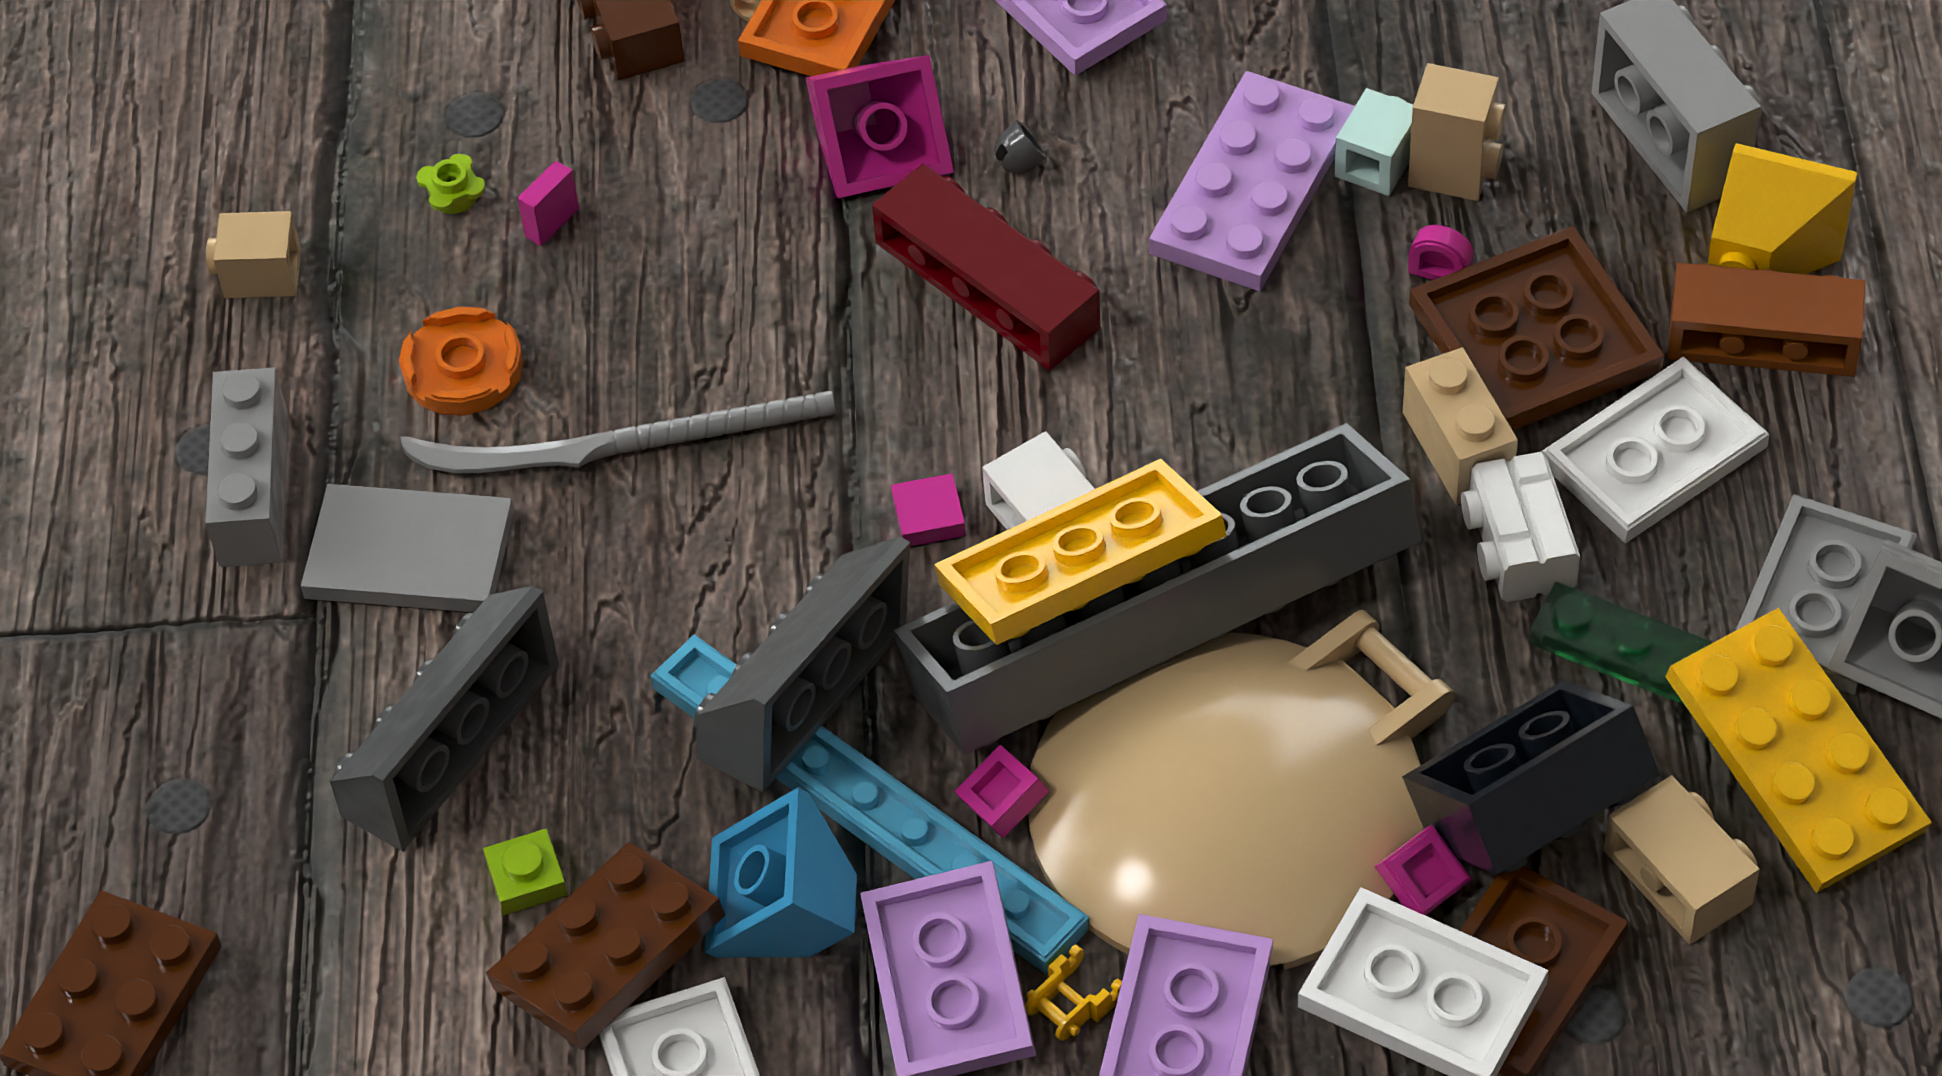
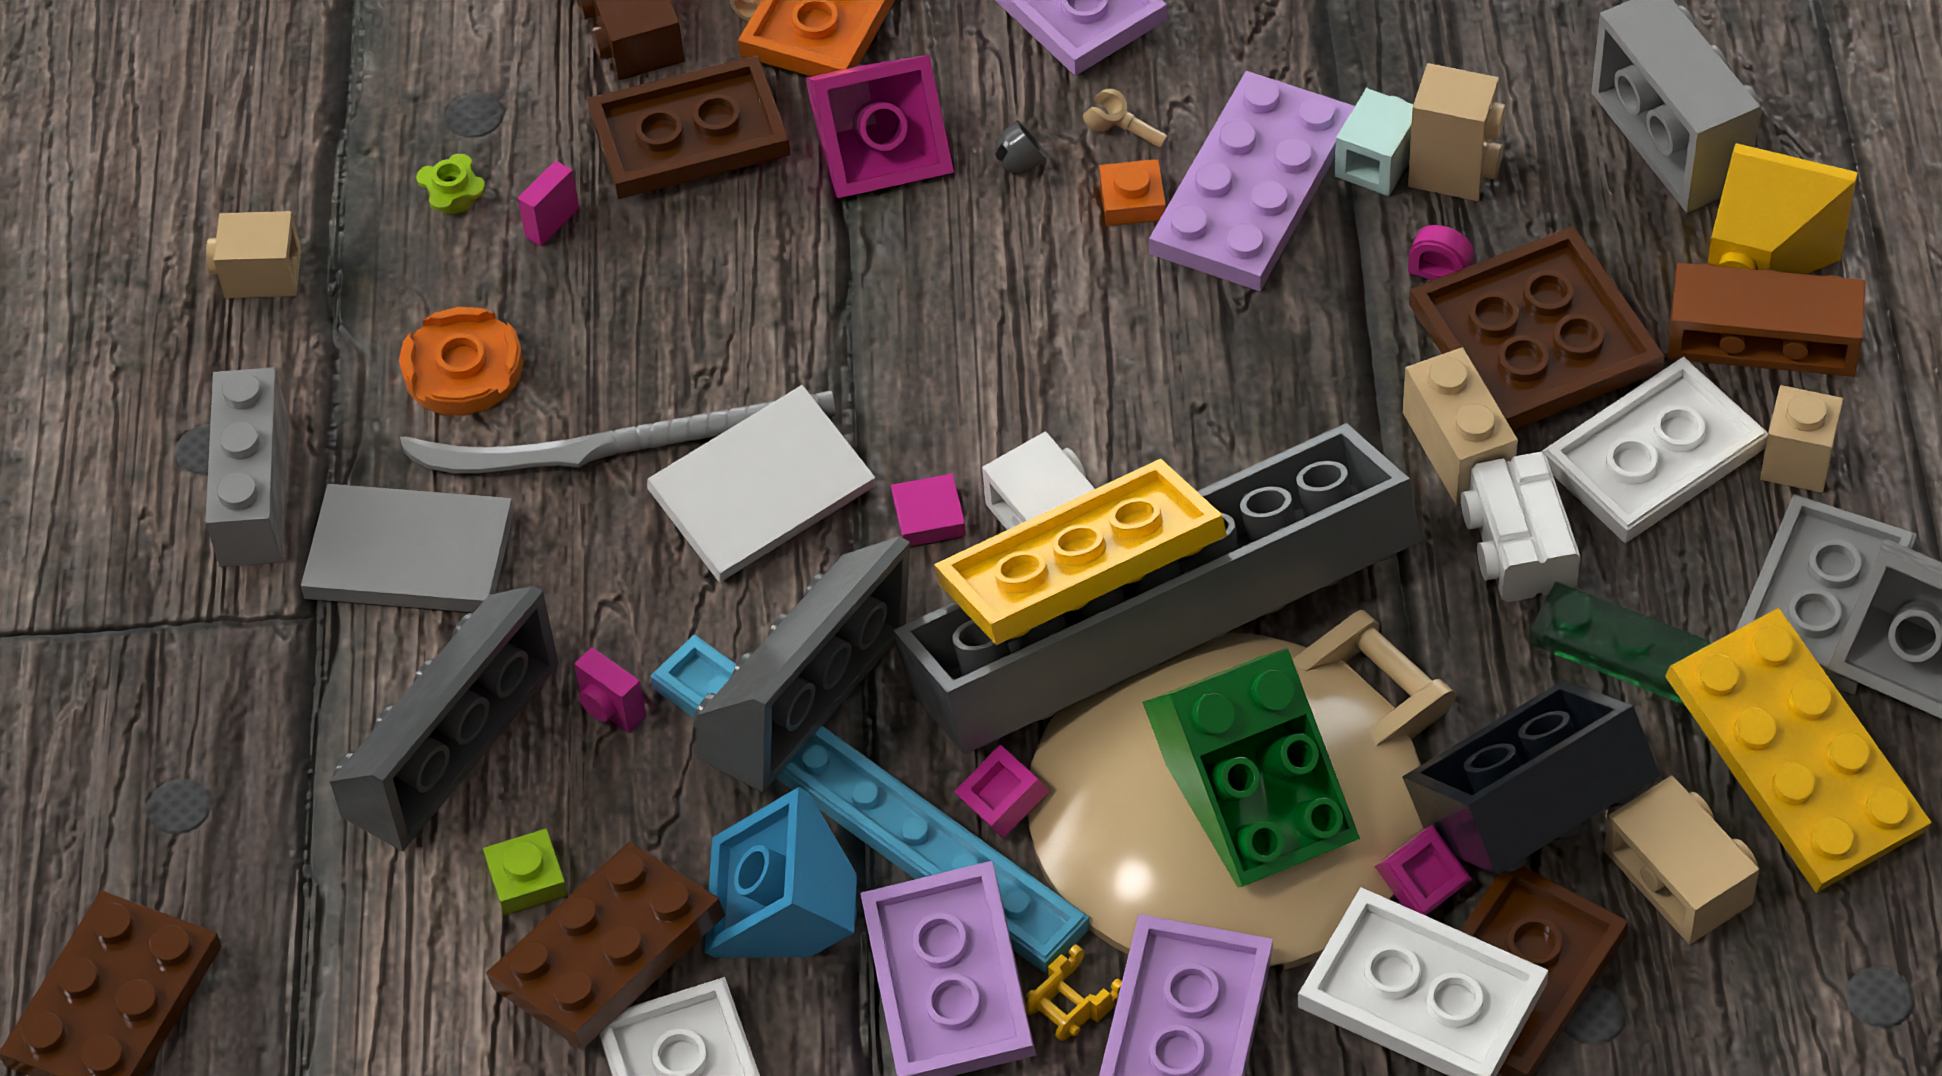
dark red brick [872,163,1101,371] -> none
none -> dark pink plate [574,647,646,733]
none -> reddish brown plate [587,55,791,199]
none -> white tile [647,385,875,583]
none -> tan hand [1083,89,1168,148]
none -> orange plate [1099,159,1166,226]
none -> green slope [1142,648,1360,887]
none -> tan brick [1760,385,1843,493]

